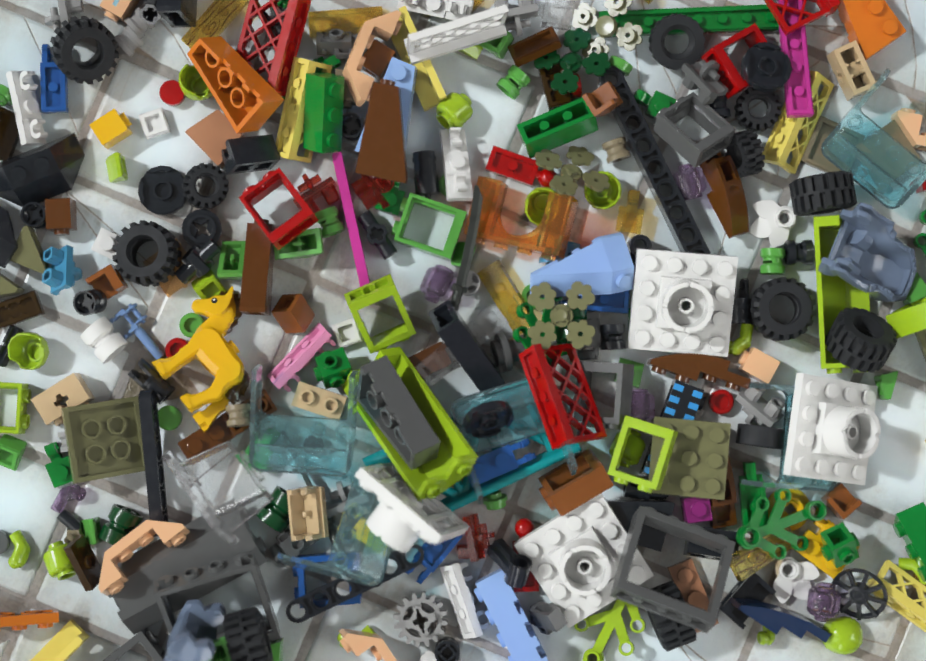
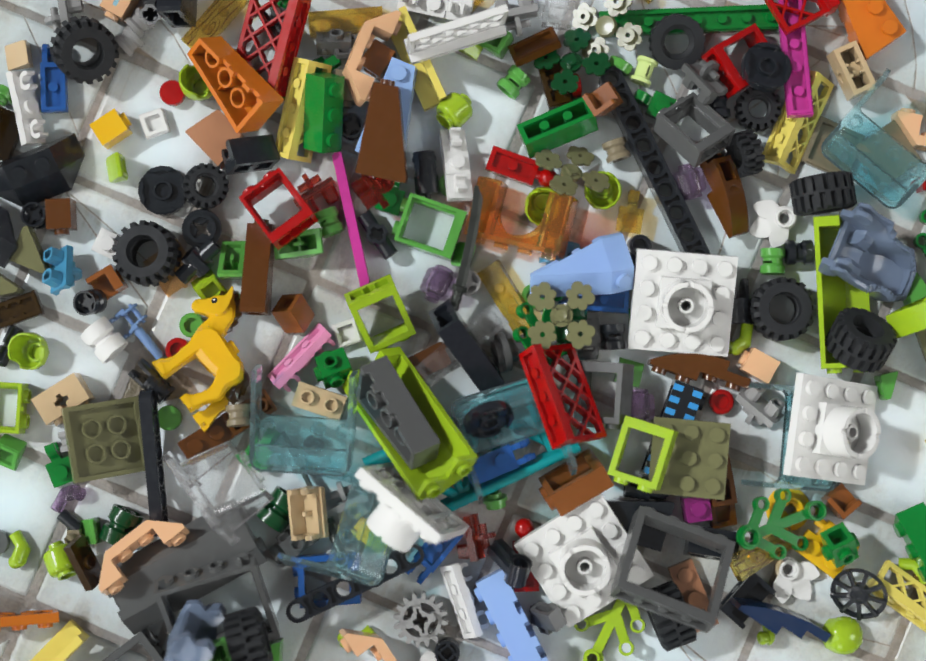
lime head [609,429,646,468] -> none
black tyre [736,423,785,450] -> none
green hinge [738,461,768,533] -> none
clear purple head [807,582,841,622] -> none
none -> tan slope [5,40,33,71]
none -> yellowish green bush [629,55,658,87]

